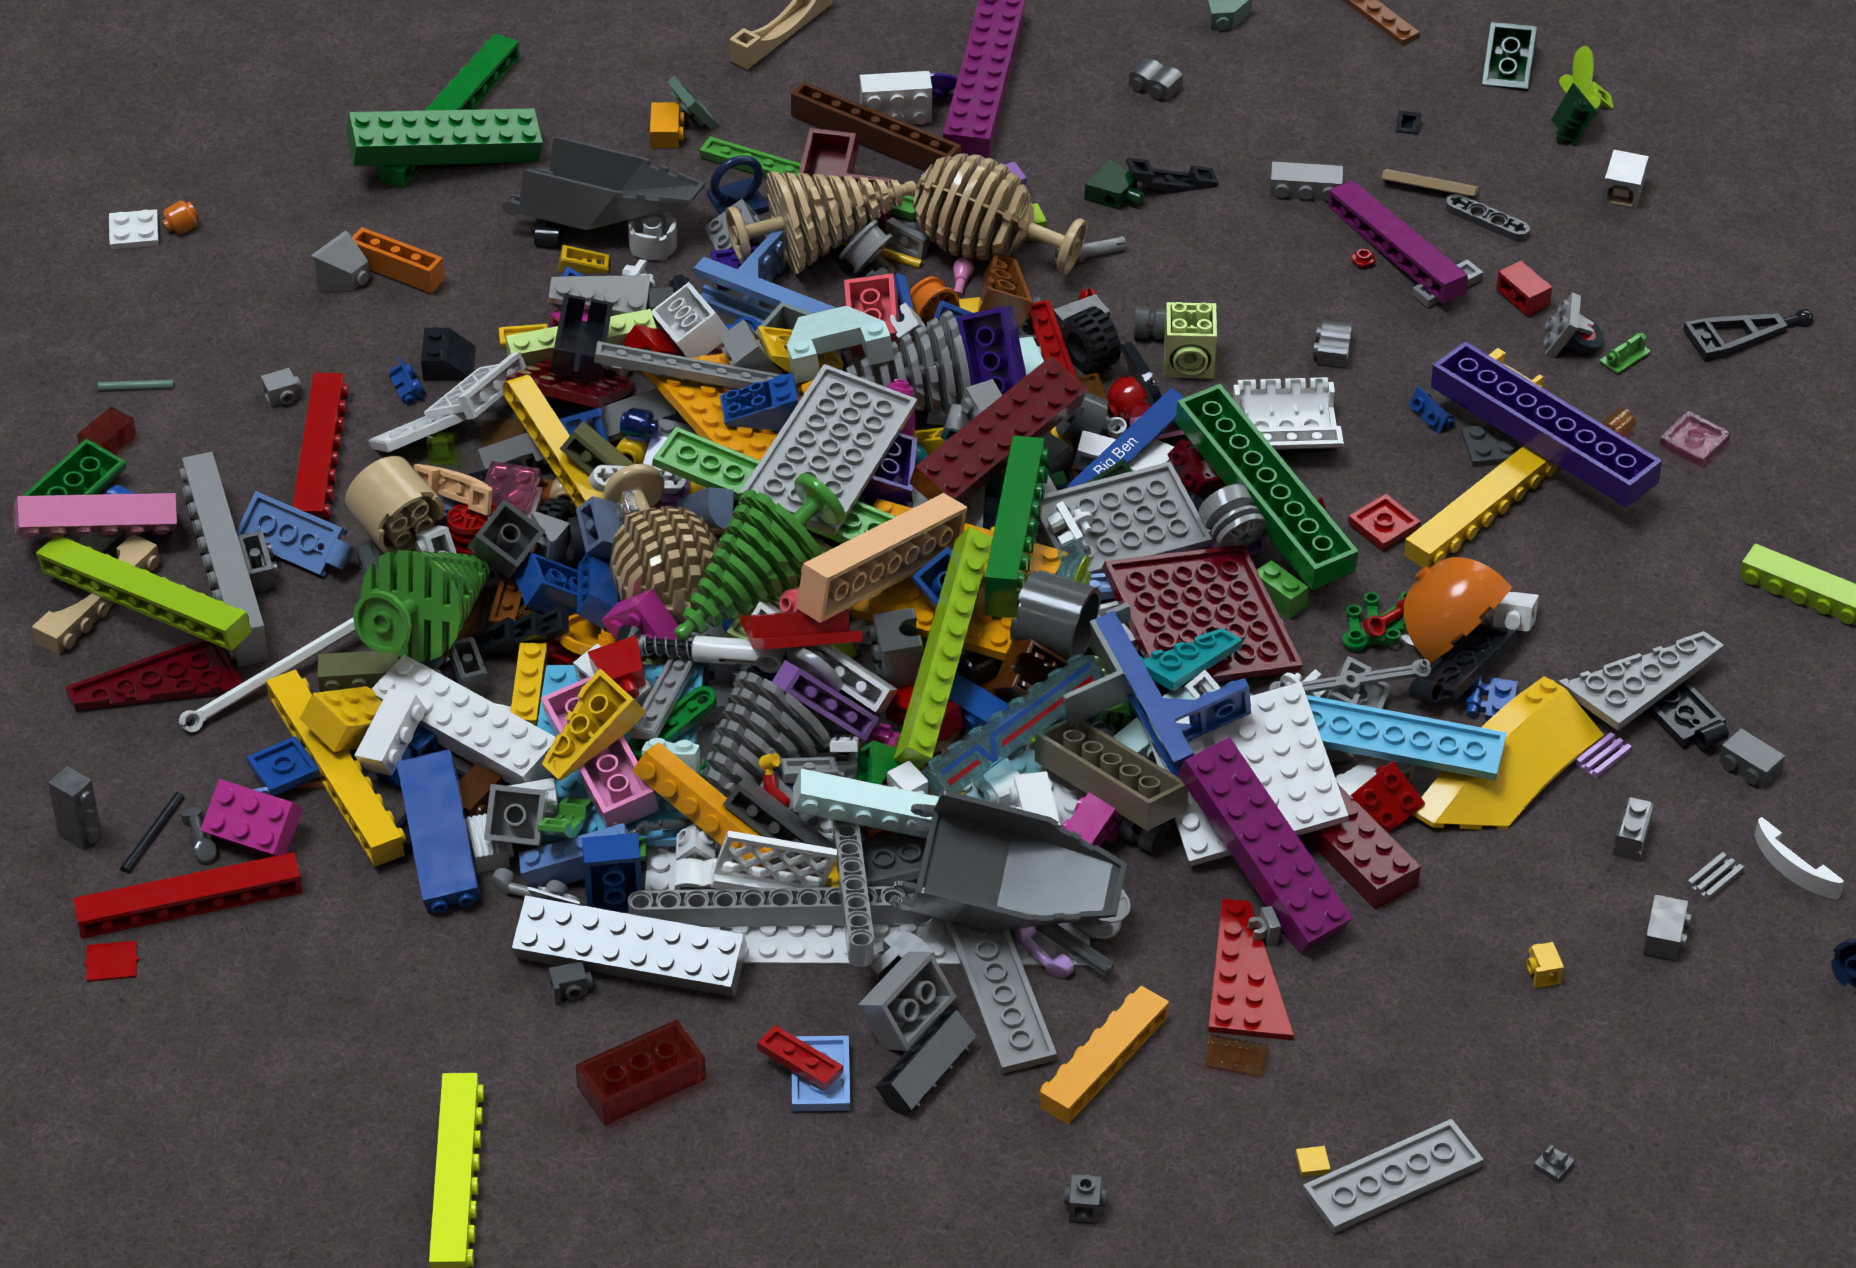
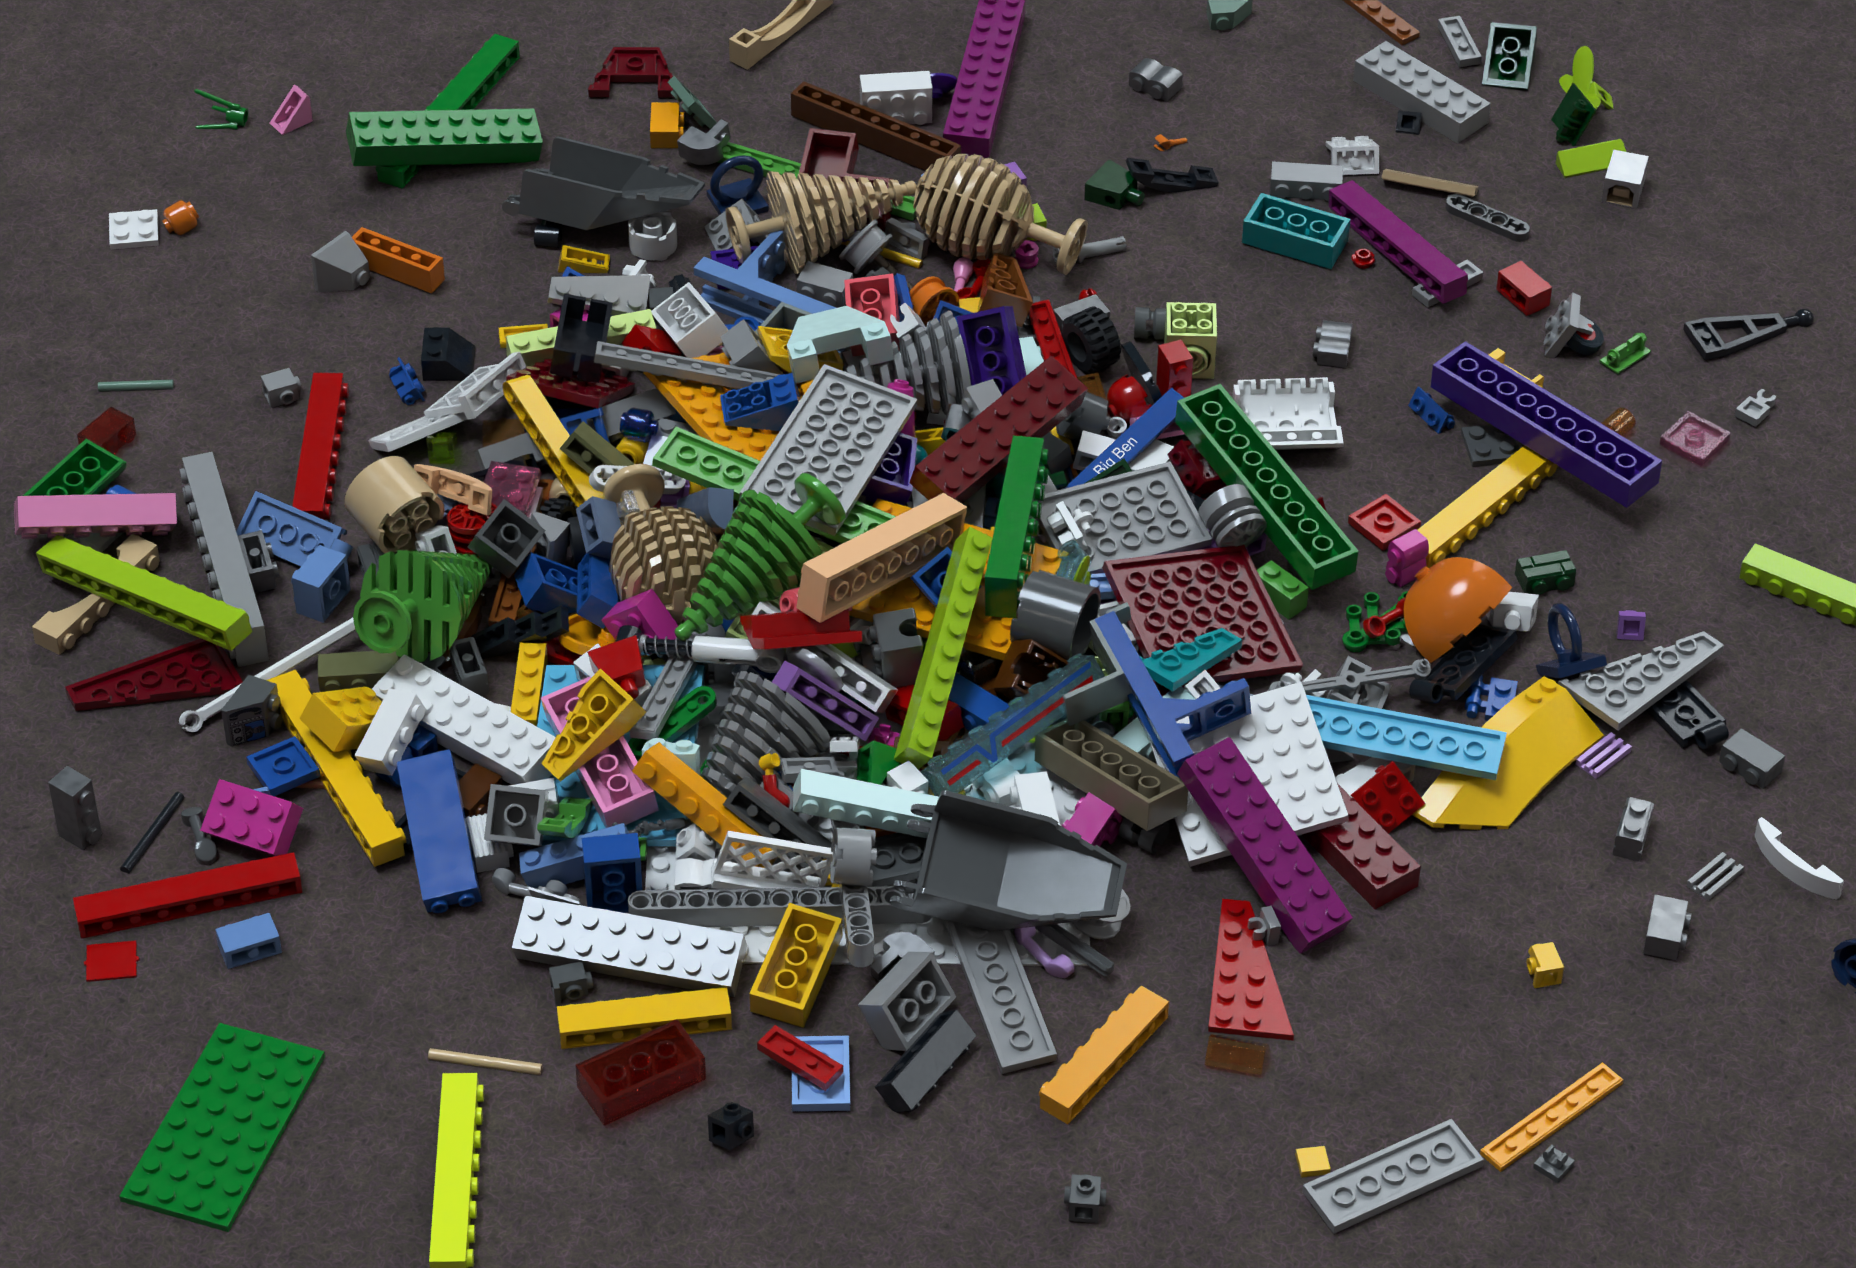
none -> green plate [119,1023,325,1232]
none -> green plant [194,89,249,130]
none -> medium blue brick [215,913,282,969]
none -> dark grey slope [221,675,283,747]
none -> bright pink slope [270,85,313,135]
none -> medium blue brick [291,545,351,623]
none -> tan bar [428,1048,543,1075]
none -> yellow brick [557,987,732,1049]
none -> dark red wing [588,47,675,98]
none -> flat silver brick [677,119,731,165]
none -> black brick [708,1102,754,1150]
none -> yellow brick [749,903,843,1028]
none -> light grey brick [797,261,853,308]
none -> light grey brick [830,828,877,886]
none -> red bar [957,258,991,299]
none -> dark pink wheel [1015,240,1039,269]
none -> orange hand [1154,134,1187,151]
none -> red brick [1156,339,1193,398]
none -> teal brick [1242,193,1350,269]
none -> white bracket [1326,136,1379,175]
none -> light grey brick [1353,41,1491,143]
none -> dark pink brick [1385,529,1429,588]
none -> light grey plate [1438,16,1482,67]
none -> light orange tile [1480,1062,1623,1172]
none -> dark green brick [1515,550,1576,595]
none -> dark blue tile [1536,603,1607,678]
none -> lime slope [1555,139,1626,178]
none -> medium lavender tile [1617,610,1646,640]
none -> light grey plate [1735,389,1776,427]

